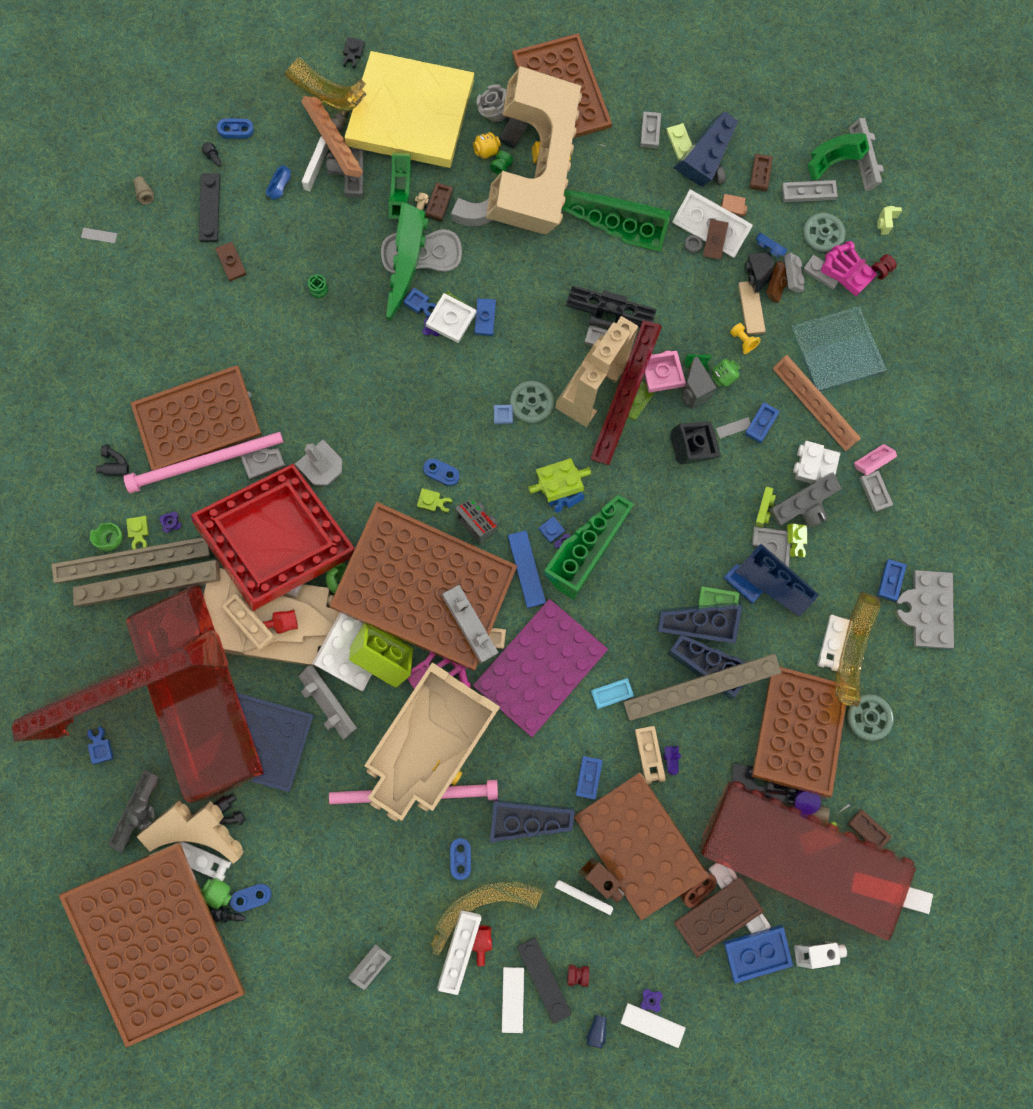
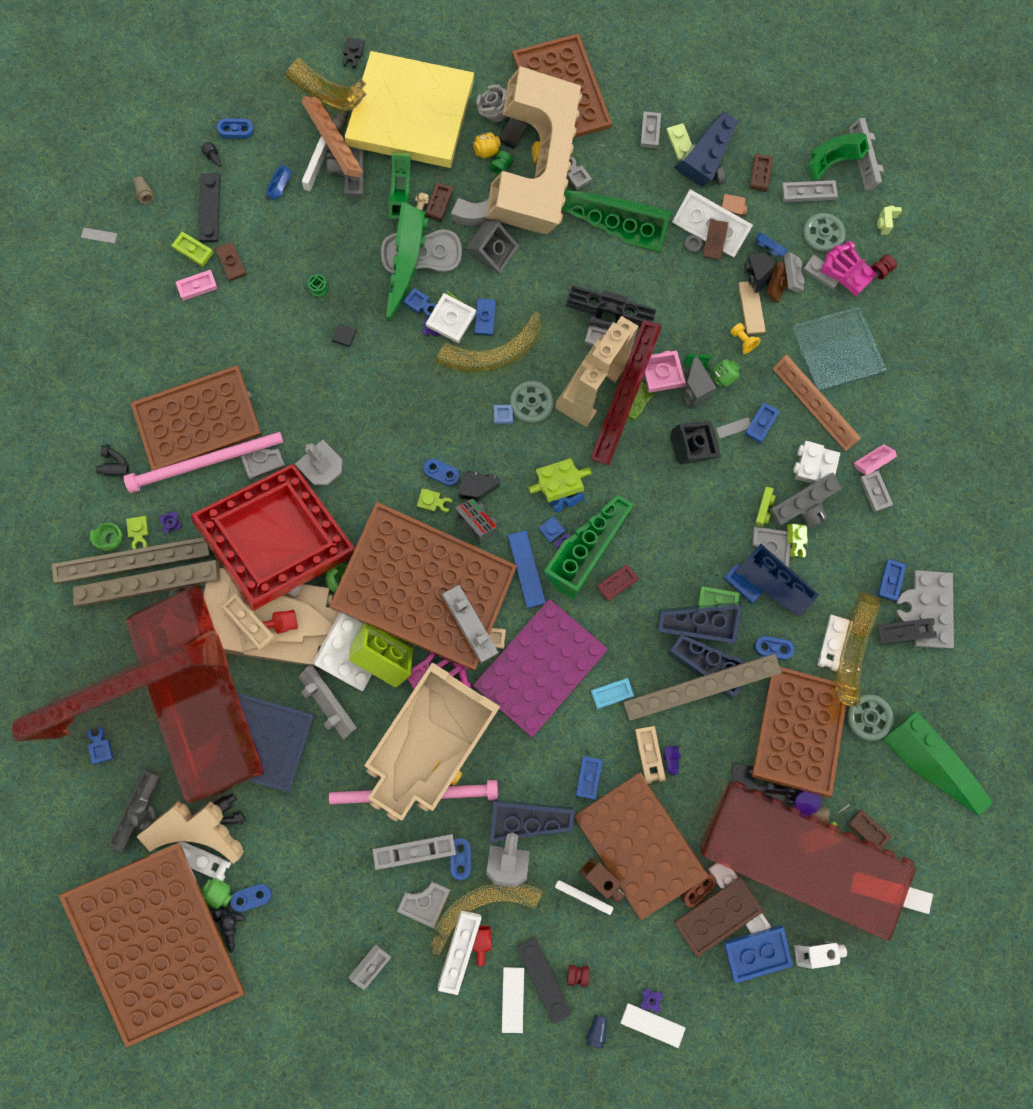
none -> lime plate [171,232,213,267]
none -> bright pink plate [176,270,218,301]
none -> black bar [220,914,236,953]
none -> black tile [332,323,356,347]
none -> light grey hinge [372,834,456,870]
none -> light grey tile [397,882,450,928]
none -> clear yellow arch [436,311,542,373]
none -> black slope [459,471,500,502]
none -> dark grey slope [465,221,519,274]
none -> light grey piece [486,832,530,887]
none -> light grey plate [567,157,592,191]
none -> dark red plate [596,564,639,602]
none -> blue plate [754,636,794,660]
none -> black plate [878,618,937,645]
none -> green wedge [883,711,993,816]

